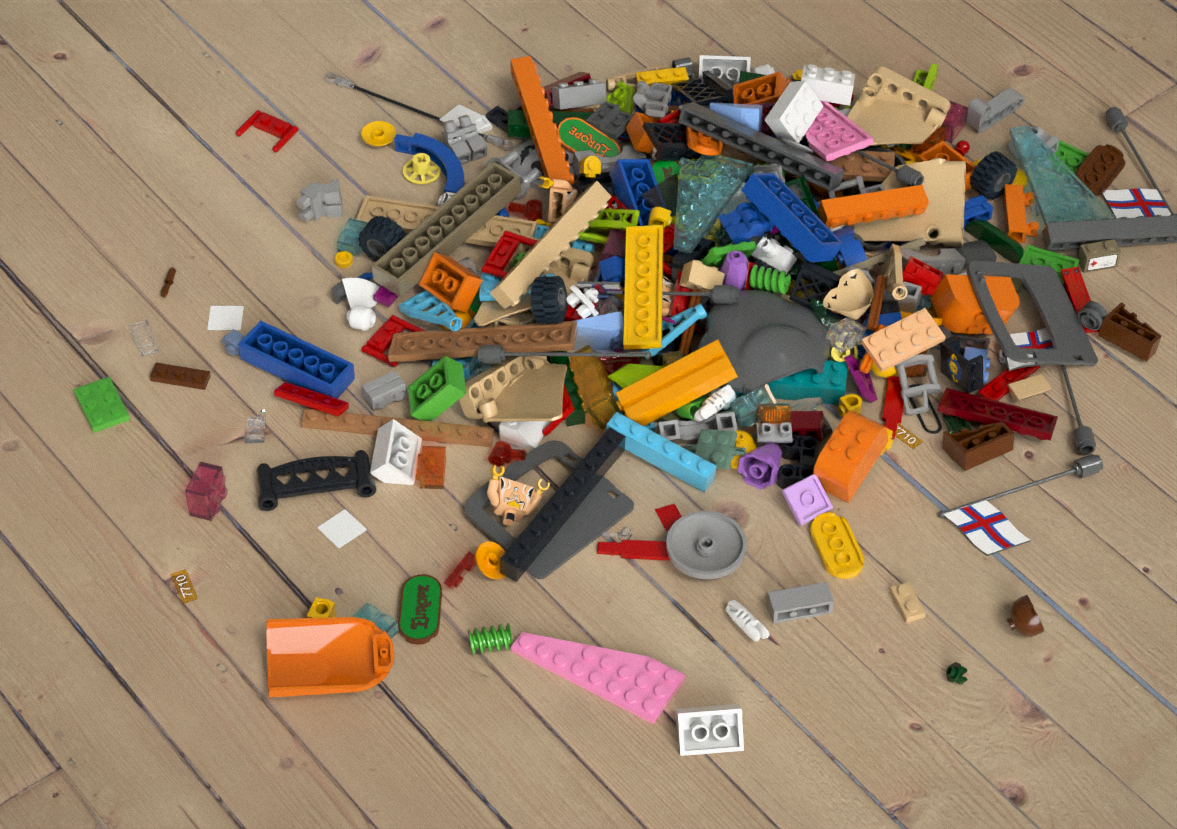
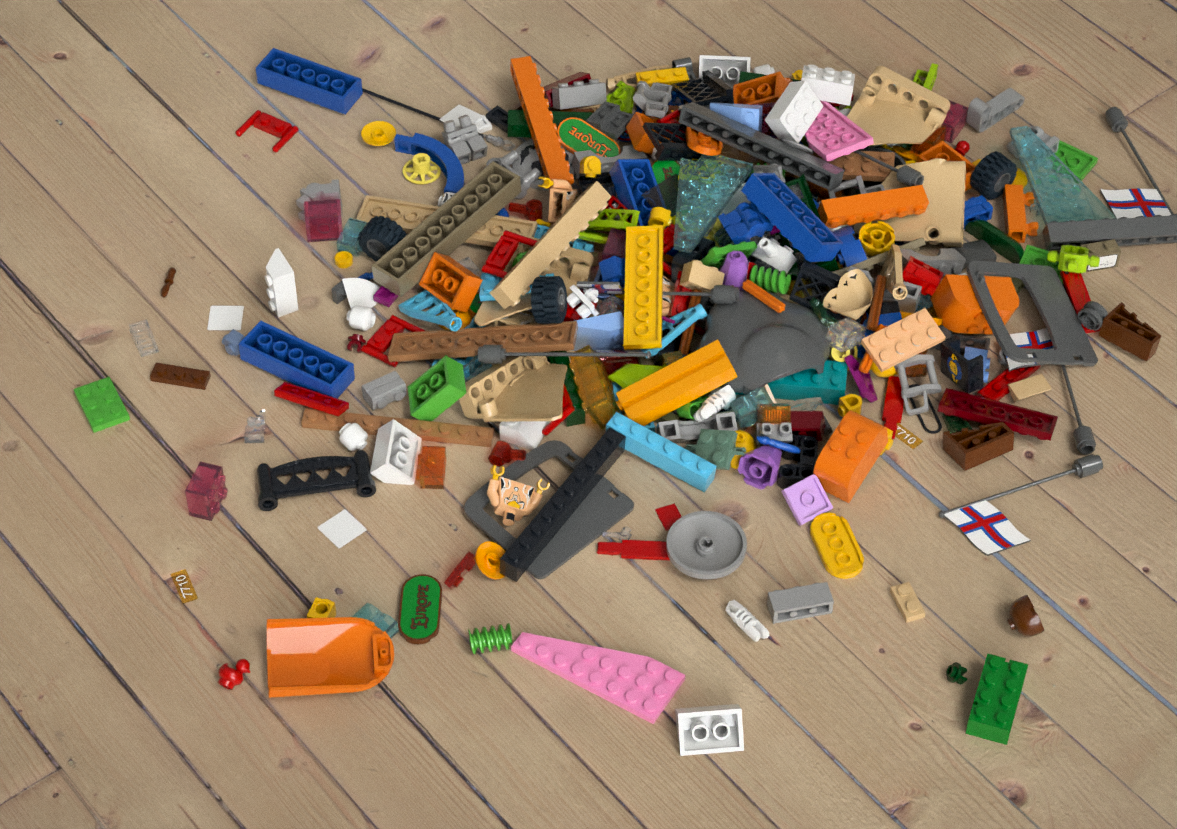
reddish brown tile [1074,144,1126,196] -> none
none -> red animal [217,659,250,690]
none -> blue brick [256,48,363,115]
none -> white slope [264,248,298,318]
none -> clear pink brick [304,199,344,242]
none -> white head [339,423,368,451]
none -> dark red plate [347,334,366,353]
none -> orange axle [742,279,786,313]
none -> blue piece [756,436,801,453]
none -> yellow cylinder [859,221,895,257]
none -> green piece [965,653,1029,745]
none -> lime piece [1047,245,1100,273]

